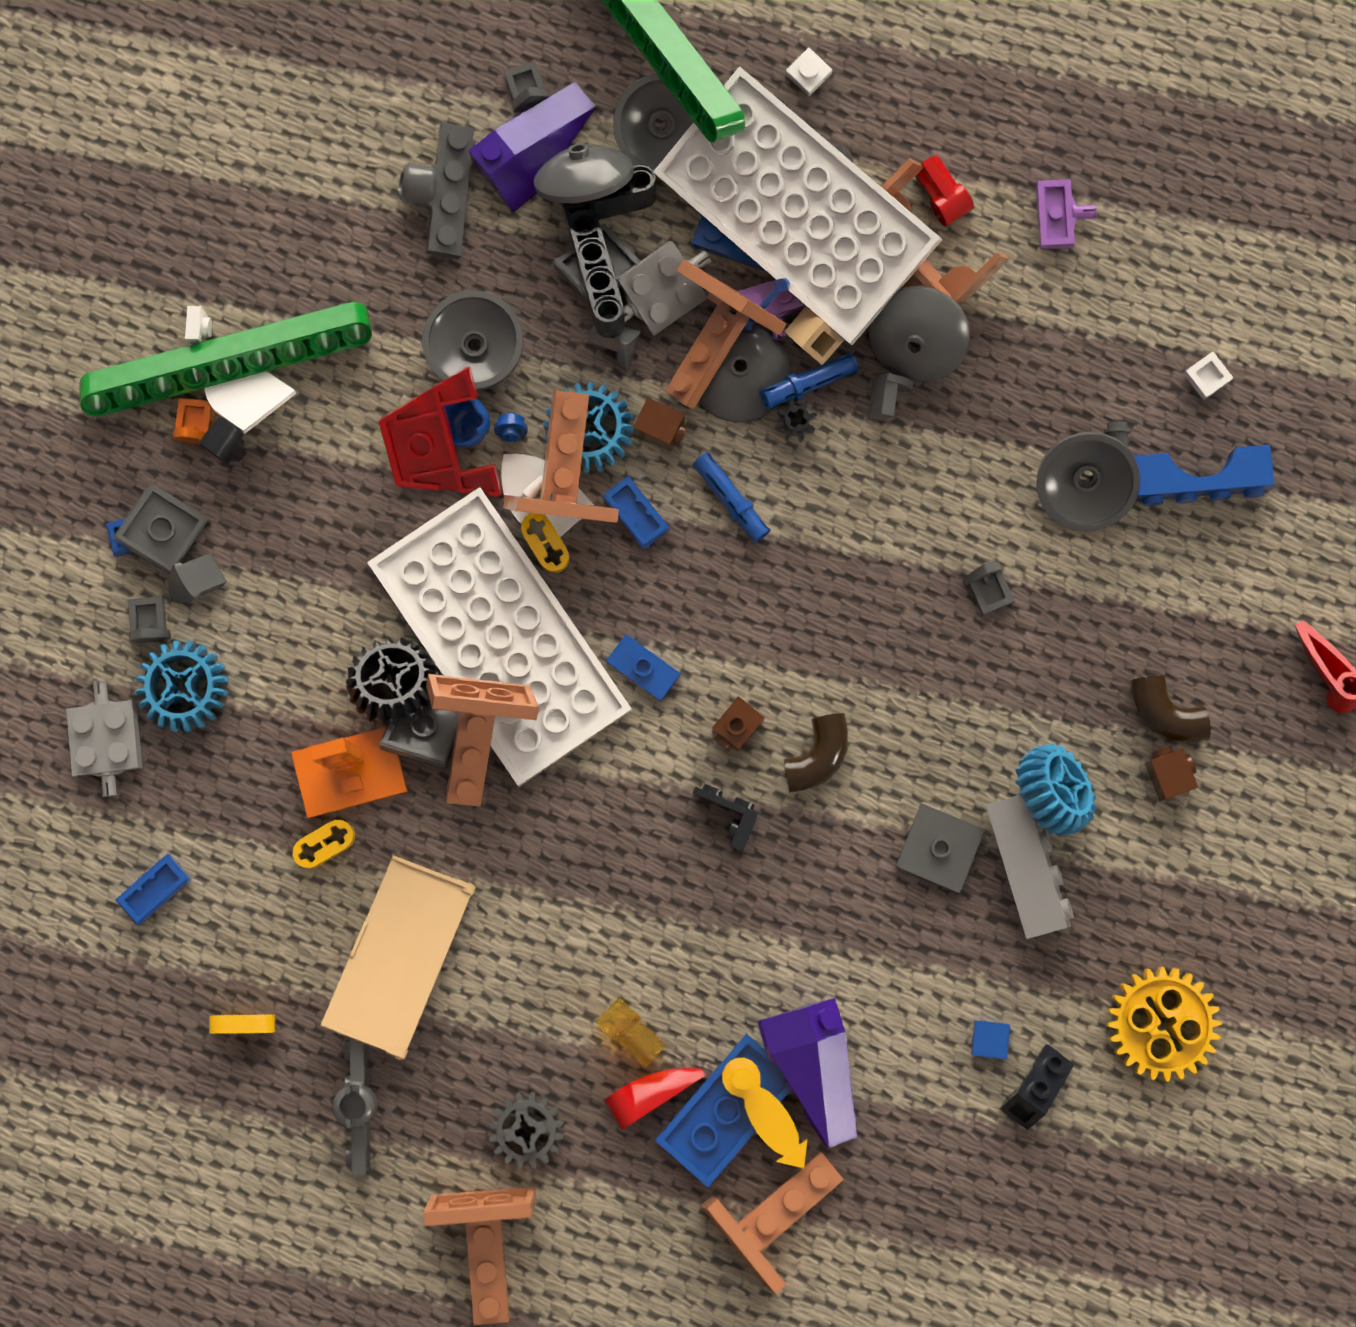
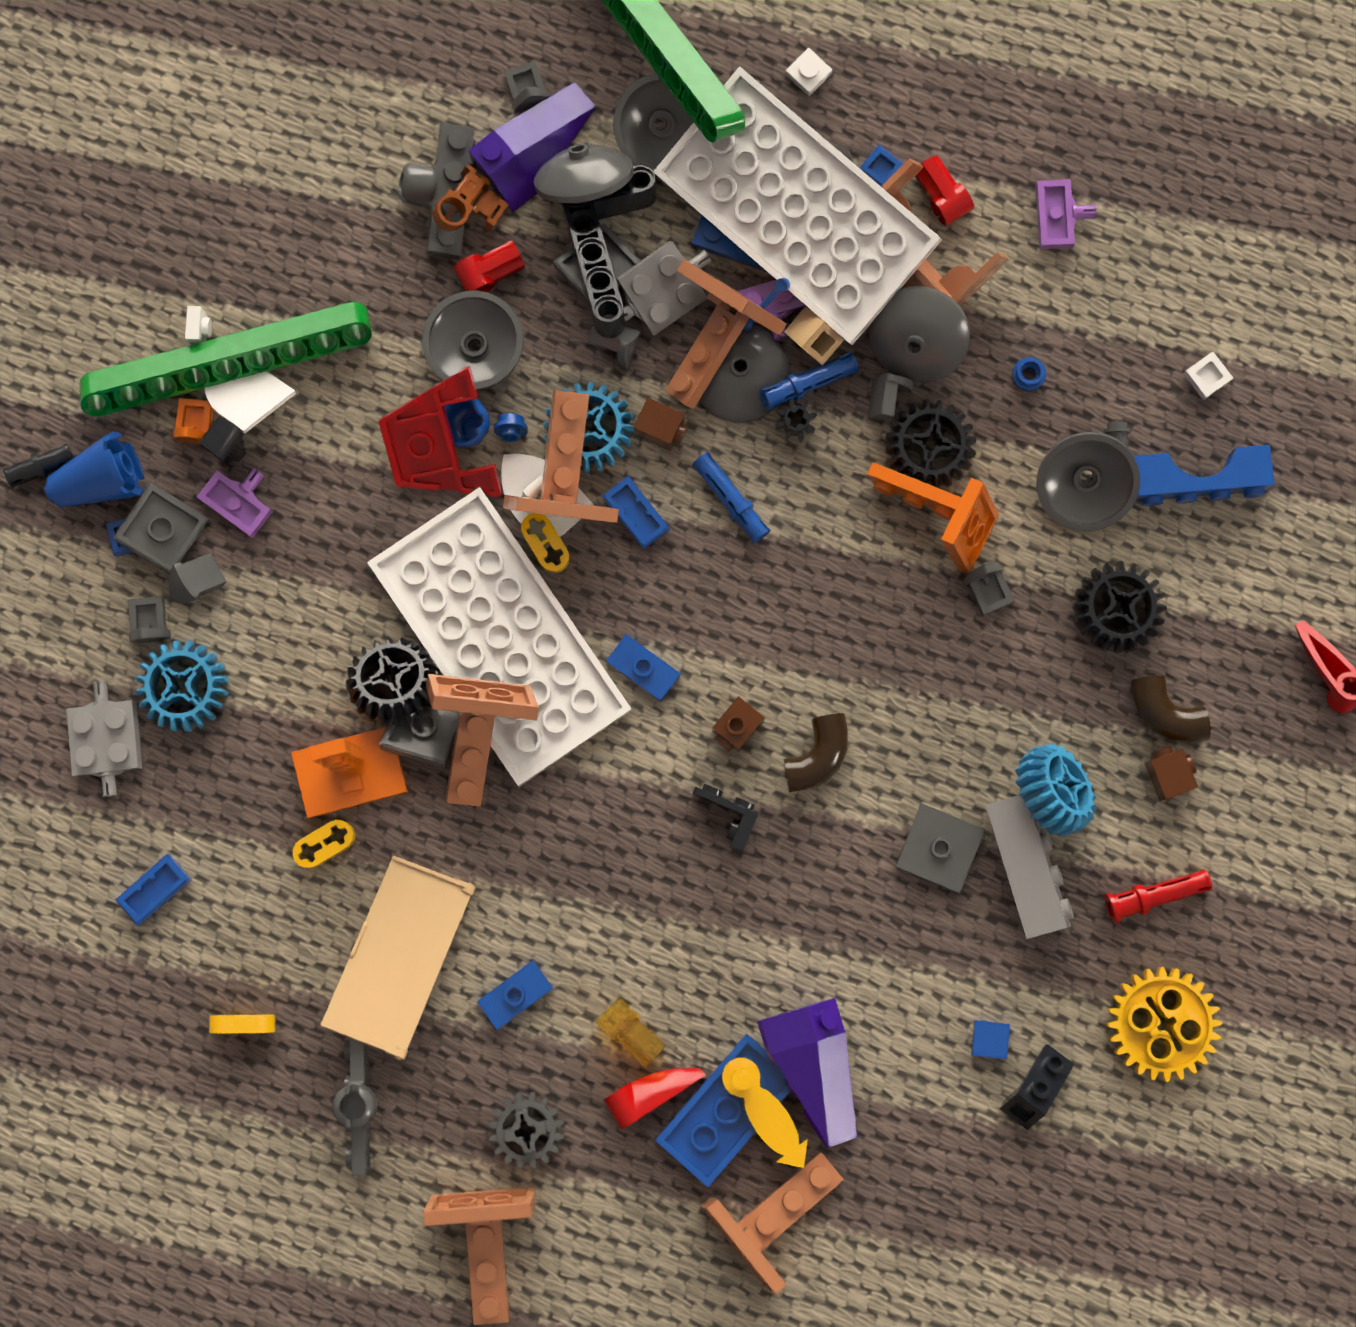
none -> black pin [3,443,74,489]
none -> blue cone [44,432,145,507]
none -> medium lavender plate [197,468,273,538]
none -> dark orange piece [433,165,509,232]
none -> red piece [453,241,525,292]
none -> blue plate [477,960,553,1030]
none -> blue tile [860,145,904,186]
none -> orange piece [867,462,999,574]
none -> black gear [885,399,977,488]
none -> blue plate [1012,357,1046,391]
none -> black gear [1073,561,1167,653]
none -> red pin [1104,869,1212,924]

